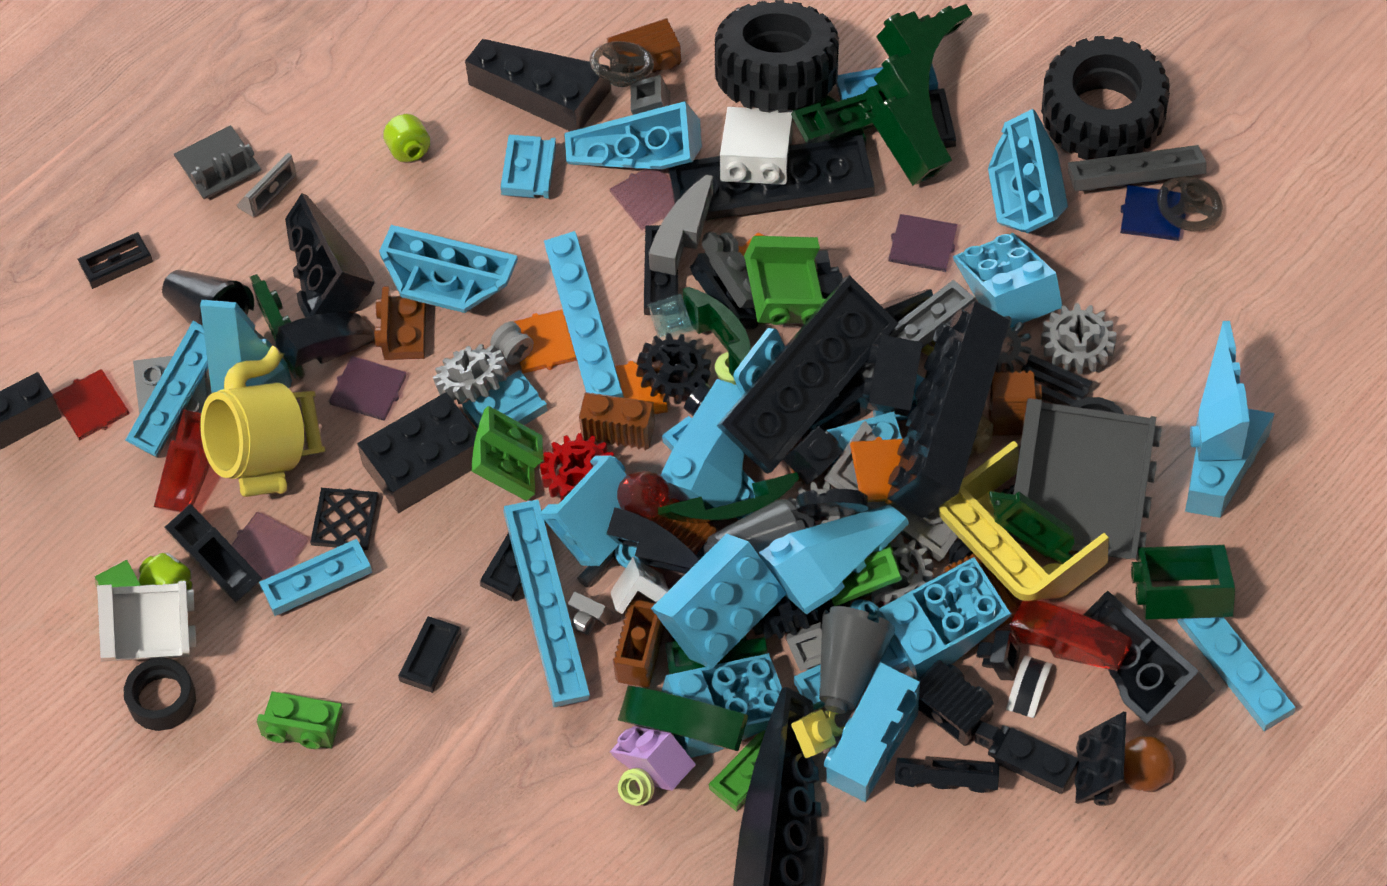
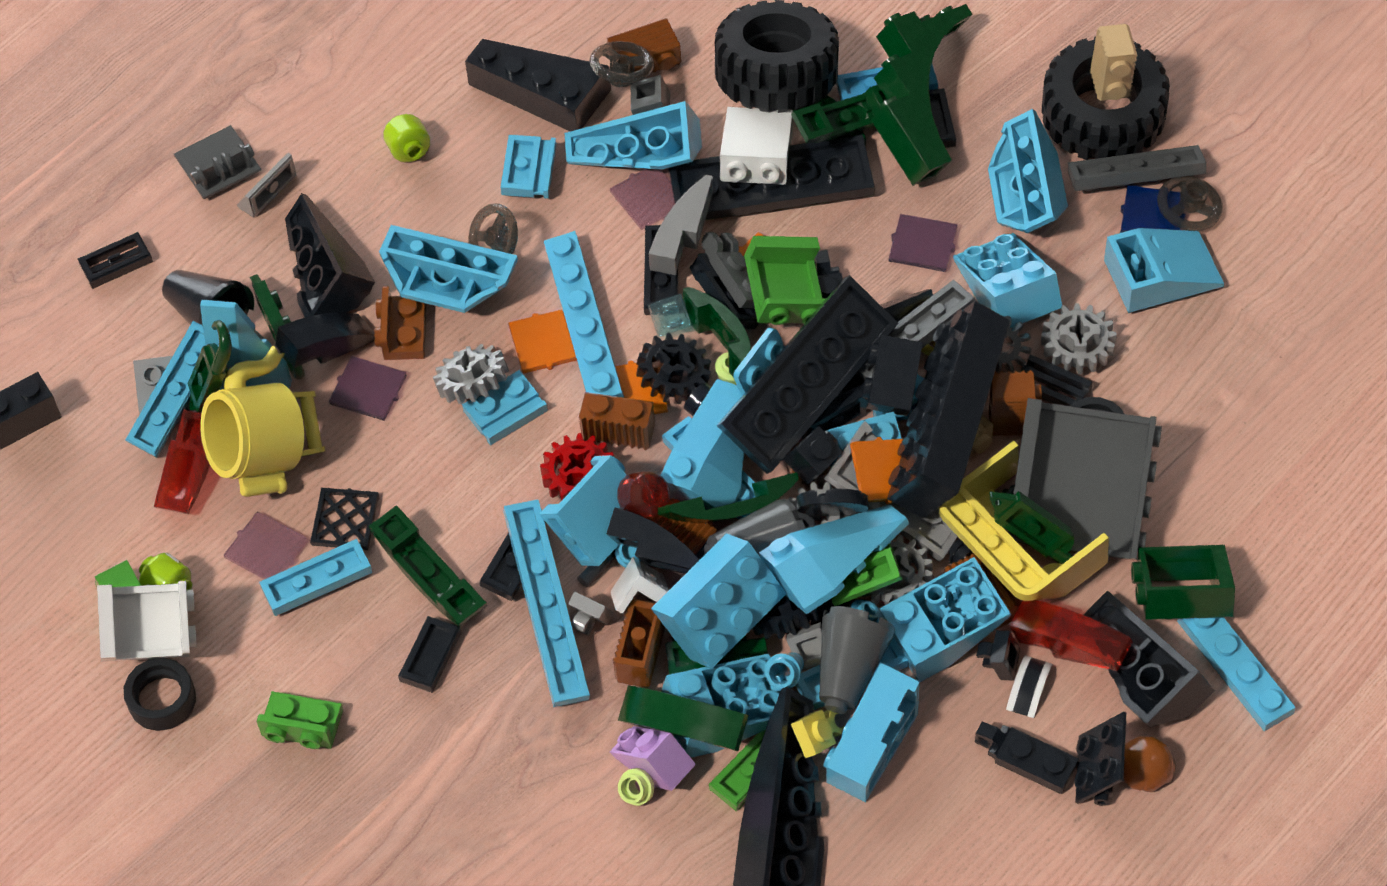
clear red piece [52,369,130,441] -> none
black slope [164,503,262,603] -> none
black brick [357,392,477,513] -> none
bright green slope [472,406,543,501] -> none
light grey wheel [490,321,534,365] -> none
black hinge [895,756,1000,793] -> none
black brick [917,660,994,746] -> none
medium azure wedge [1185,409,1275,518] -> none
medium azure wedge [1190,321,1250,461] -> none
none -> dark green plate [188,320,232,413]
none -> dark green slope [369,505,487,627]
none -> clear smoke piece [468,203,518,254]
none -> medium azure cone [765,652,804,690]
none -> tan brick [1090,24,1138,101]
none -> medium azure slope [1104,228,1224,313]

